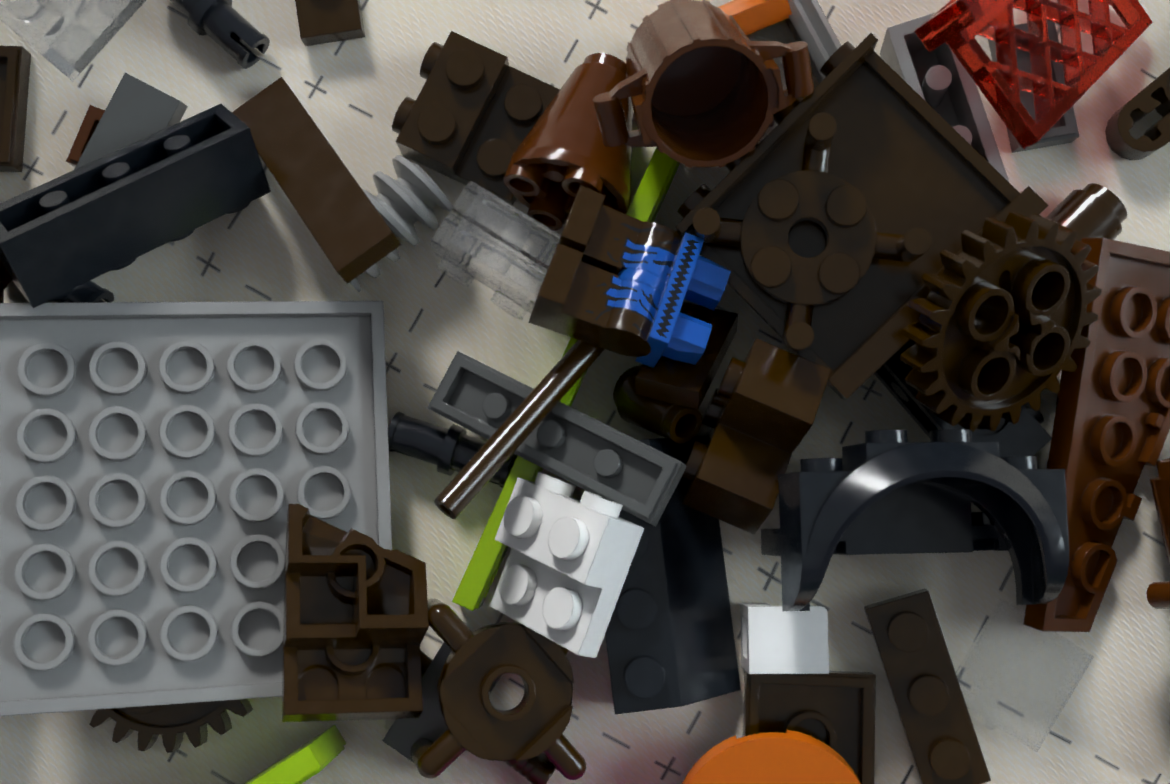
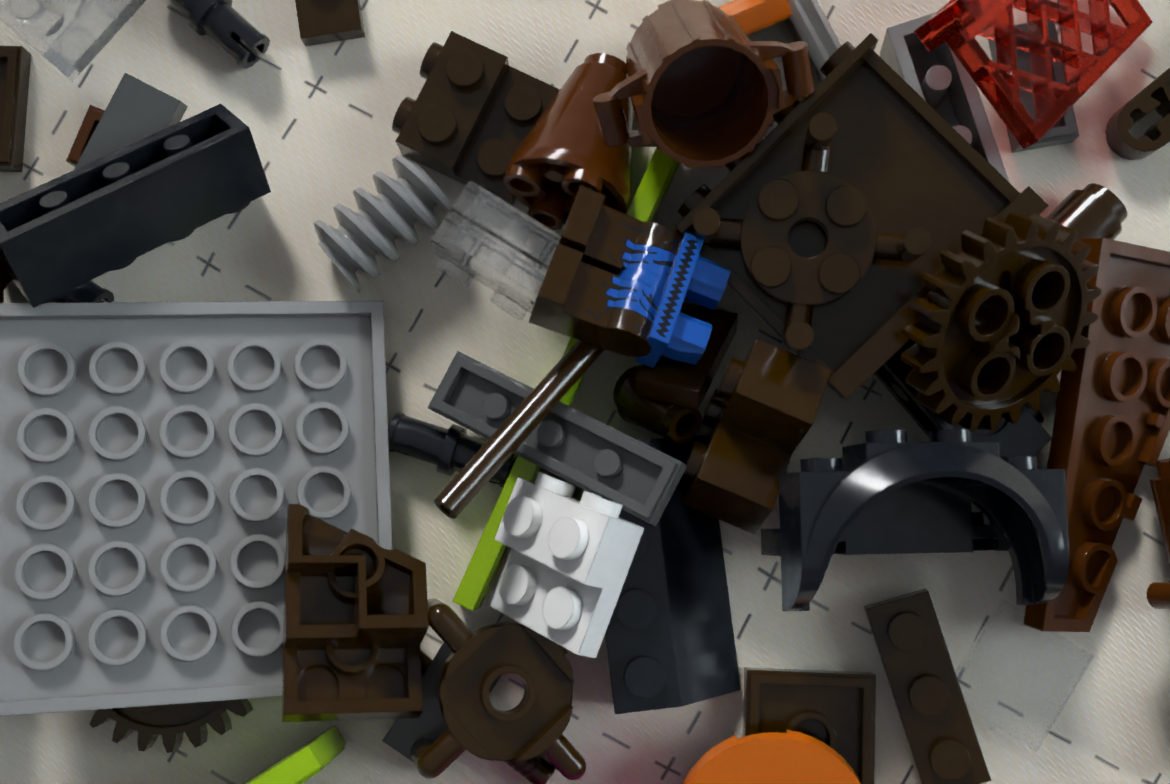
dark brown tile [232,77,402,284] -> none
white panel [740,603,829,674] -> none

